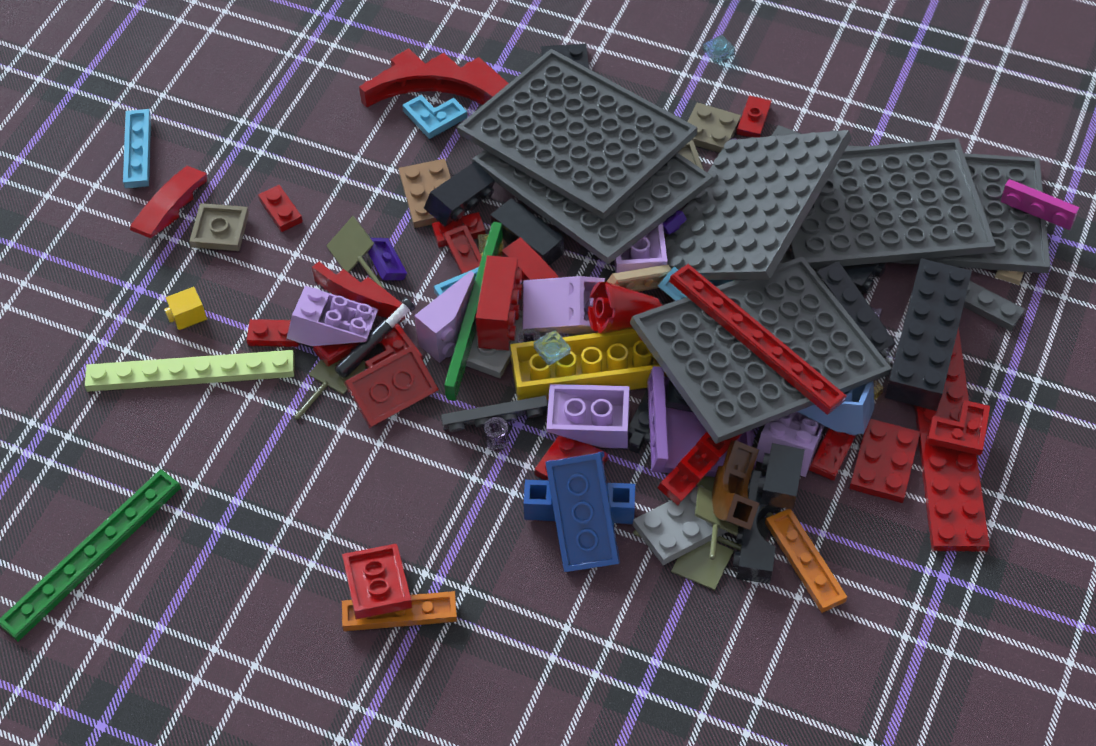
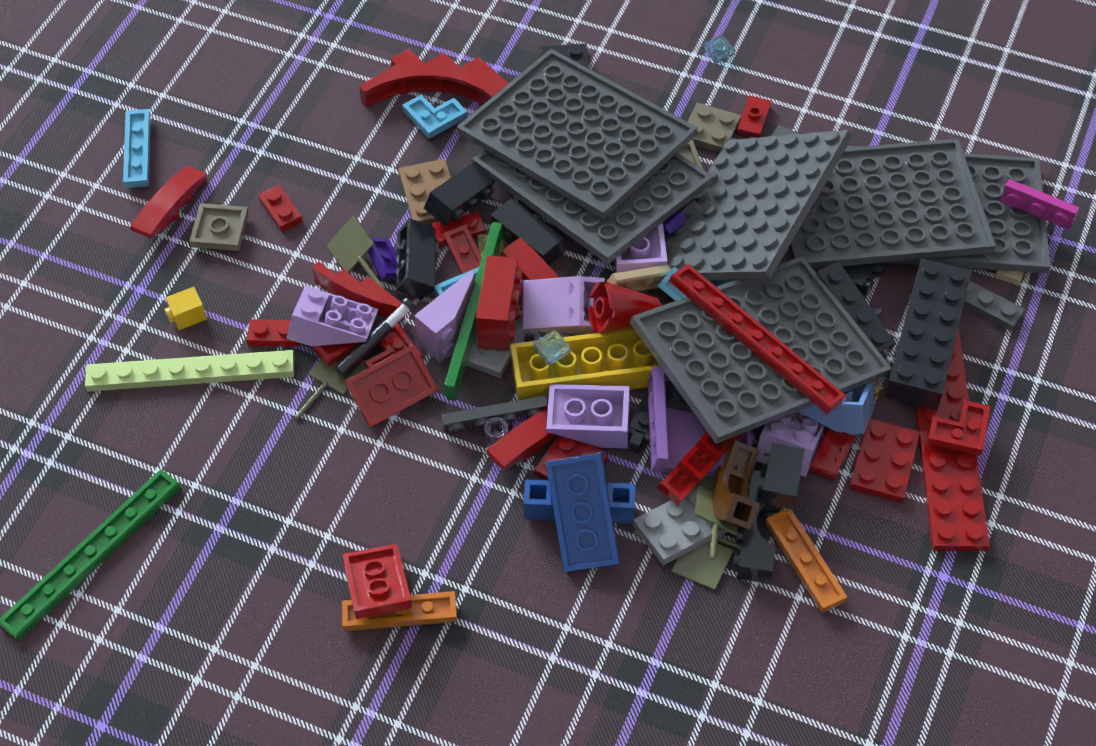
none -> black brick [395,218,437,300]
none -> red slope [486,407,559,470]

